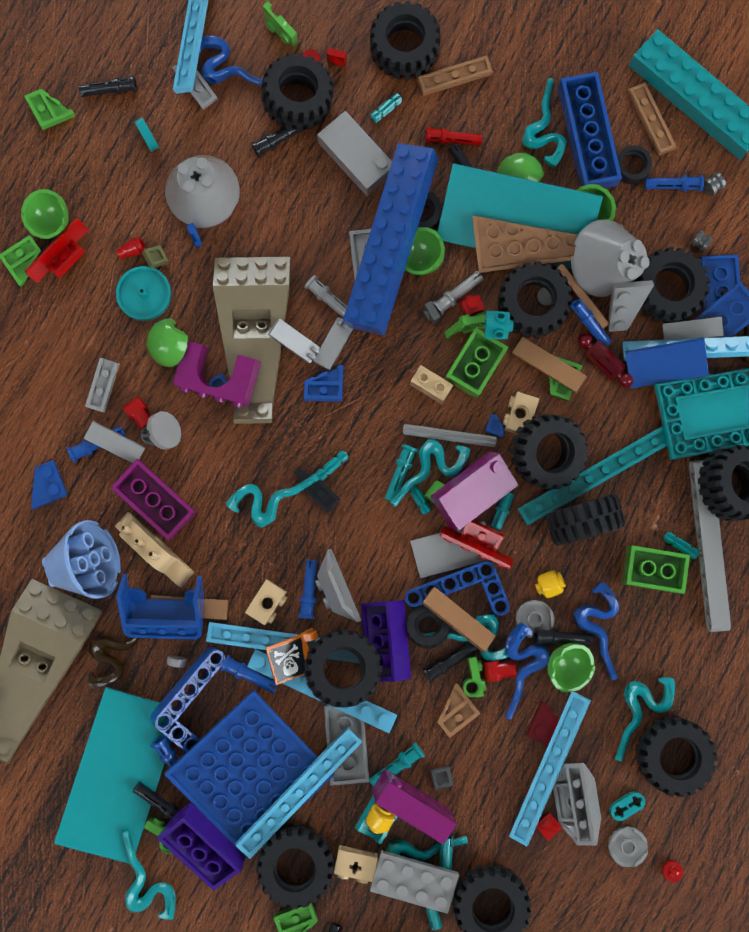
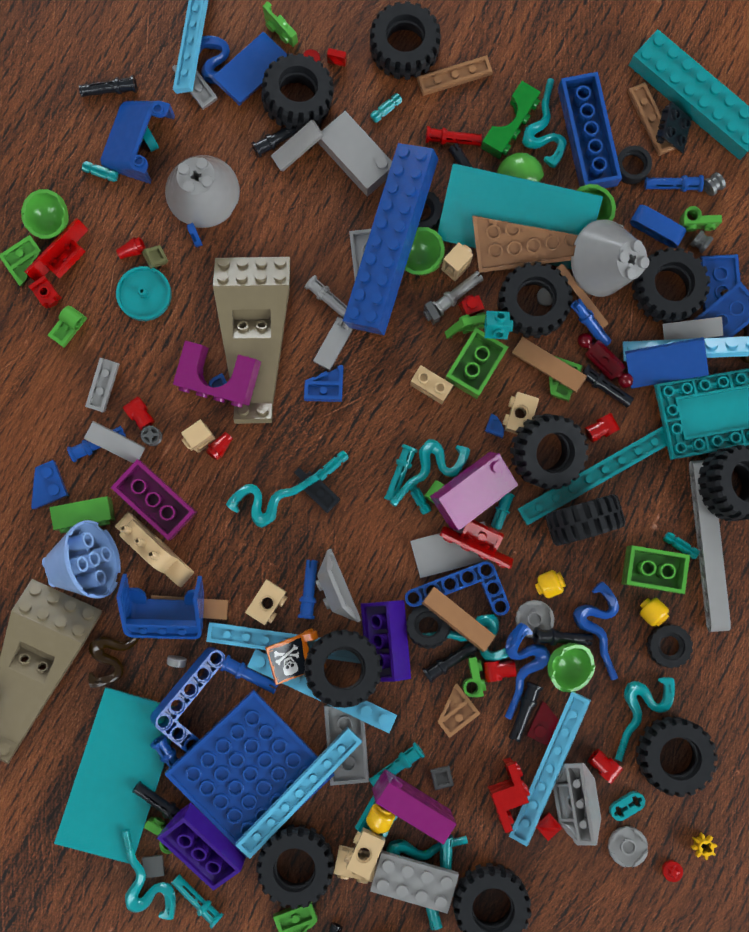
bright green wing [24,89,75,130] -> none
bright green cylinder [146,318,188,367] -> none
light grey tile [147,411,181,449] -> none
hinge [268,318,320,363] -> none
light grey axle [403,424,497,447] -> none
light grey wing [607,280,654,332] -> none
none -> red brick [29,276,62,309]
none -> bright green plate [47,305,87,348]
none -> bright green brick [50,496,115,534]
none -> teal axle [82,161,119,182]
none -> blue windscreen [100,101,175,184]
none -> dark grey tile [142,854,165,878]
none -> teal pin [171,874,224,929]
none -> tan brick [181,419,216,453]
none -> red cone [205,432,233,460]
none -> blue tile [212,31,287,106]
none -> light grey tile [271,120,324,171]
none -> tan brick [344,827,385,880]
none -> tan brick [441,243,473,281]
none -> green arch [481,81,541,160]
none -> red bracket [488,757,530,833]
none -> black pin [509,681,543,742]
none -> black pin [581,363,634,408]
none -> red piece [585,413,620,443]
none -> red piece [587,749,624,784]
none -> blue beam [630,205,687,248]
none -> yellow head [640,598,670,627]
none -> black tyre [646,624,693,668]
none -> black hinge [656,102,692,153]
none -> bright green plate [679,206,722,232]
none -> yellow gear [690,832,717,860]

